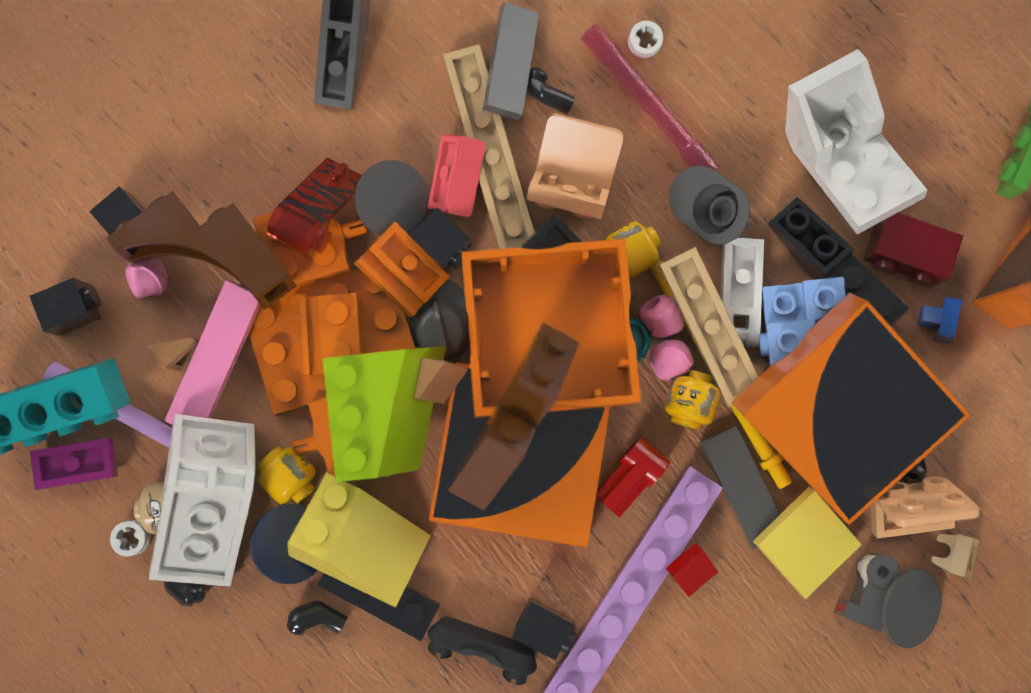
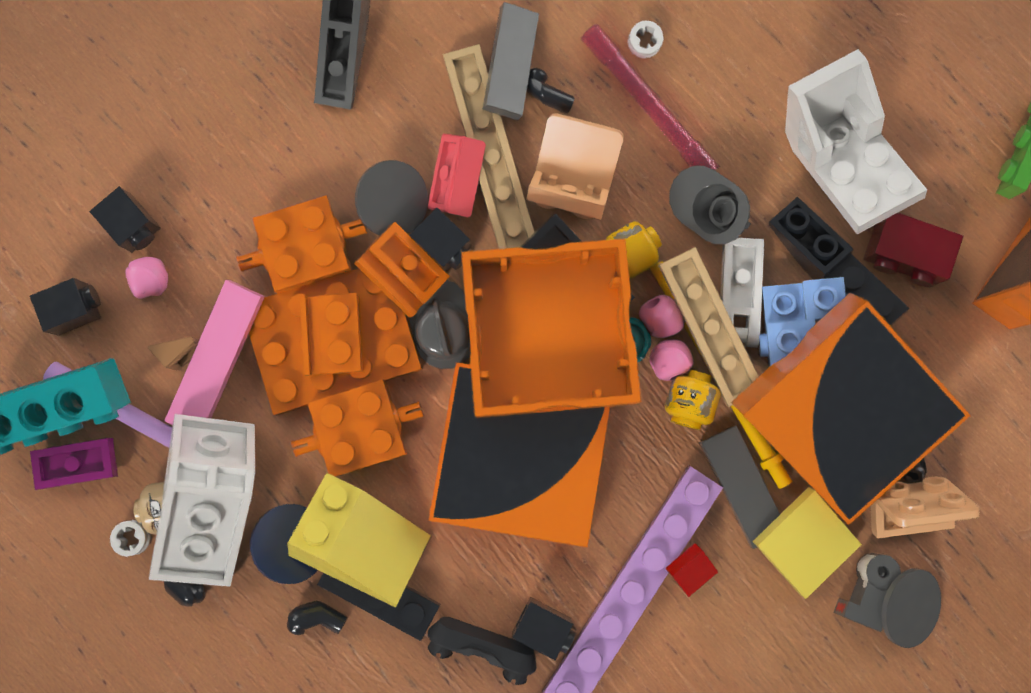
reddish brown arch [106,191,297,310] -> none
yellow head [256,446,316,505] -> none
clear red door [267,157,362,257] -> none
lime wedge [322,346,447,482] -> none
medium nougat slope [414,358,468,404] -> none
reddish brown arch [448,323,579,510] -> none
red piece [596,436,671,518] -> none
blue tile [917,297,962,344] -> none
tan tile [932,533,980,579] -> none

